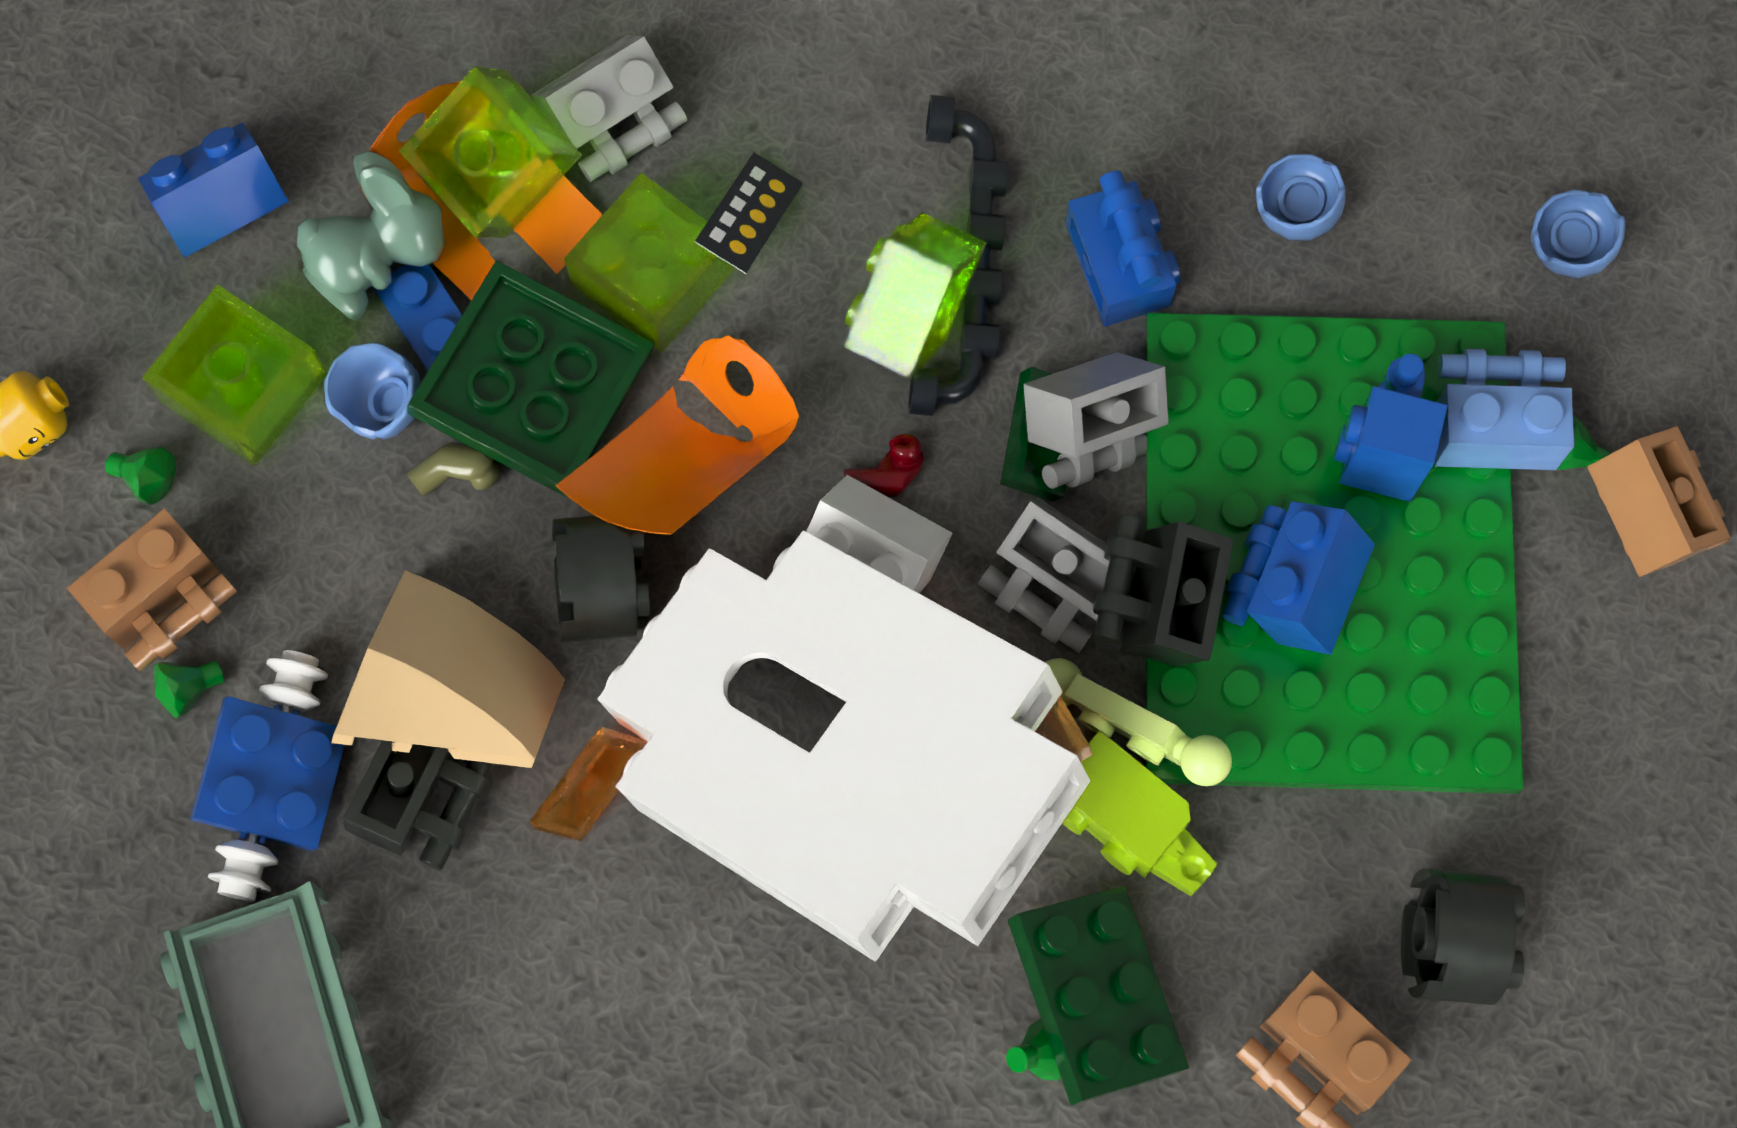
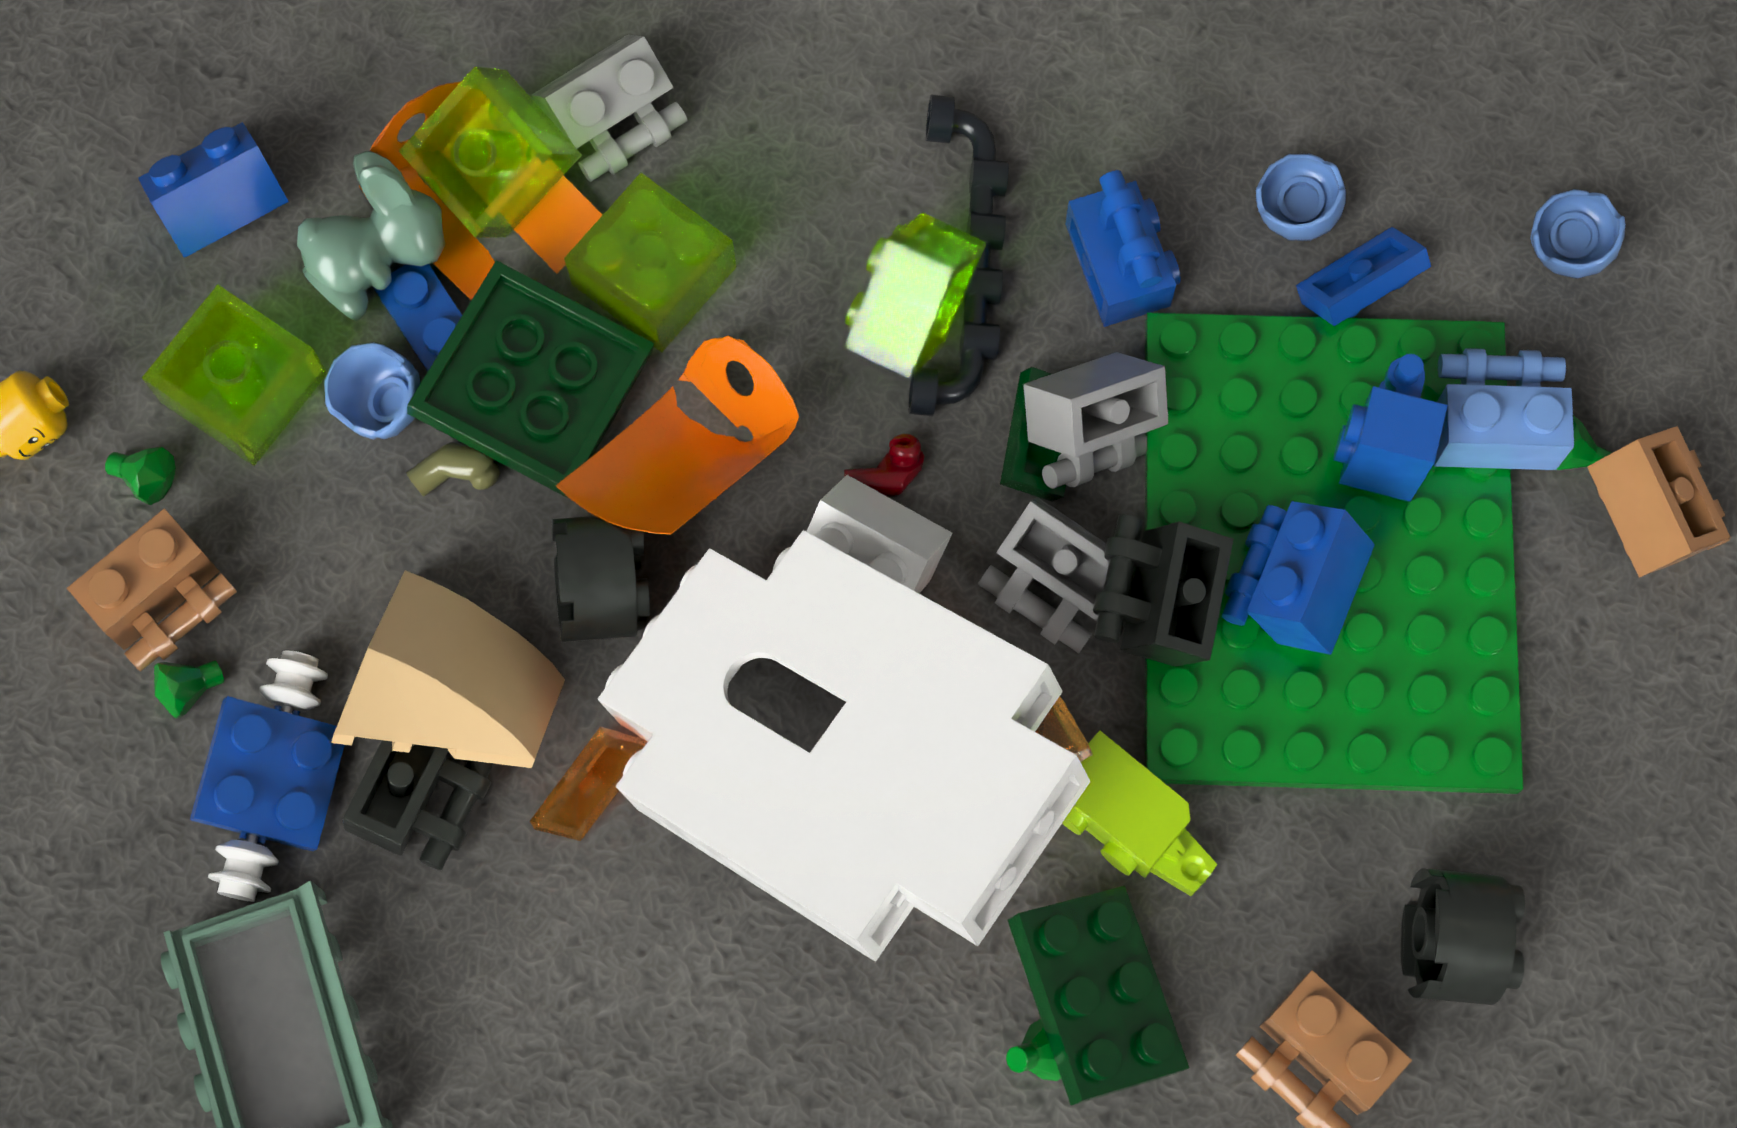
black sticker [694,152,803,274] -> none
yellowish green plate [1045,658,1232,786] -> none
none -> blue plate [1296,227,1431,326]

